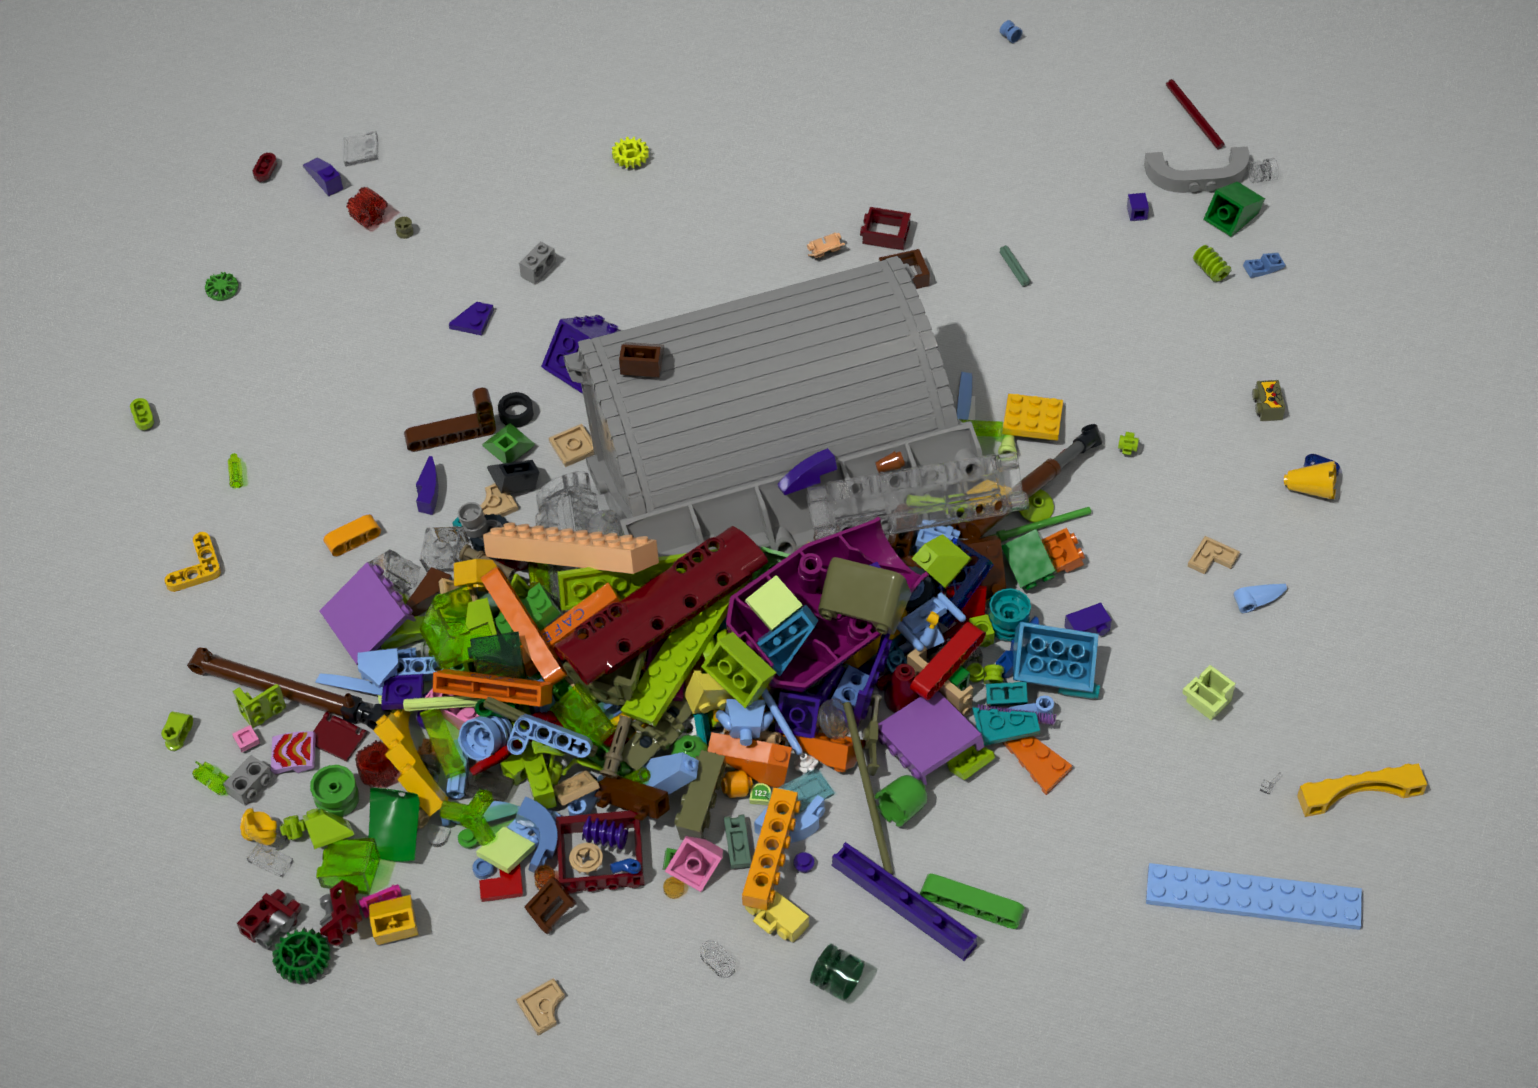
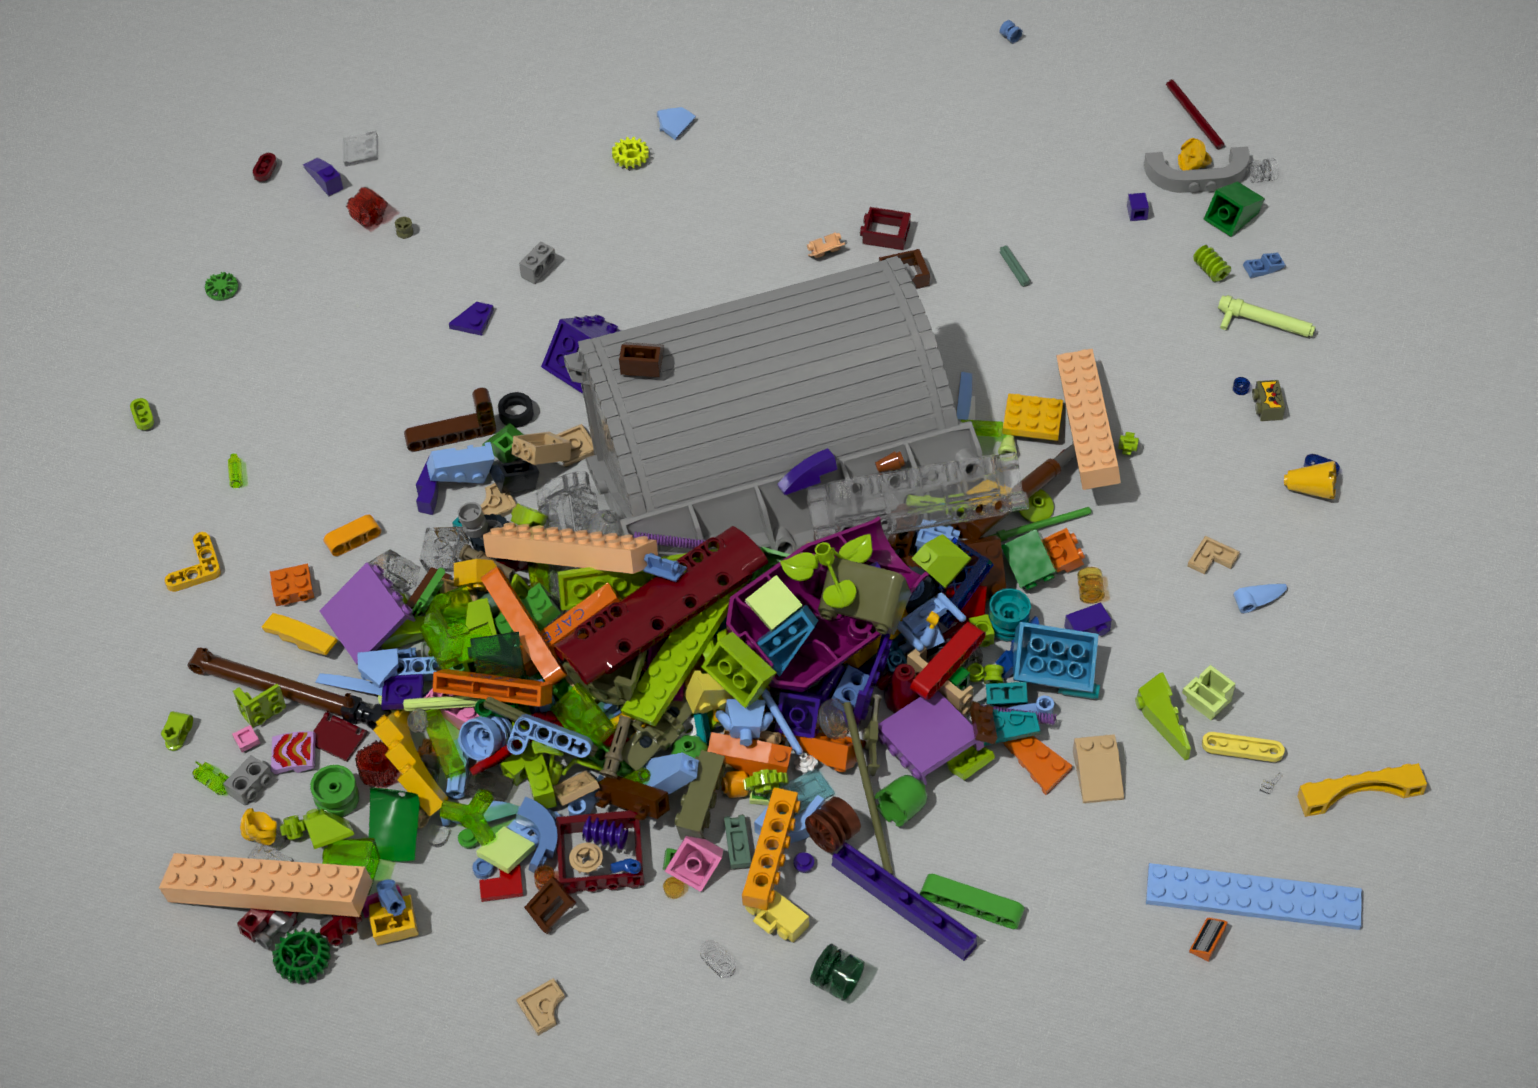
none -> light nougat brick [159,853,373,917]
none -> yellow slope [261,613,337,655]
none -> orange plate [270,563,315,606]
none -> medium blue piece [376,879,406,916]
none -> clear plate [407,708,428,734]
none -> bright green plate [412,568,445,617]
none -> light blue wedge [426,442,495,483]
none -> lime piece [511,503,548,527]
none -> tan window [512,432,572,465]
none -> medium lavender piece [634,531,710,550]
none -> medium blue hinge [643,553,687,582]
none -> light blue slope [657,107,696,140]
none -> lime gear [743,769,789,794]
none -> lime plant [780,534,872,608]
none -> copper wheel [805,797,861,853]
none -> reddish brown plate [970,701,997,744]
none -> light nougat brick [1056,349,1121,490]
none -> tan slope [1073,734,1124,804]
none -> clear yellow wheel [1077,567,1105,604]
none -> lime wedge [1135,672,1191,760]
none -> yellow tile [1178,138,1212,171]
none -> slope [1189,917,1228,962]
none -> light yellow plate [1202,732,1285,762]
none -> yellowish green cylinder [1218,295,1316,337]
none -> clear blue bush [1232,377,1250,395]

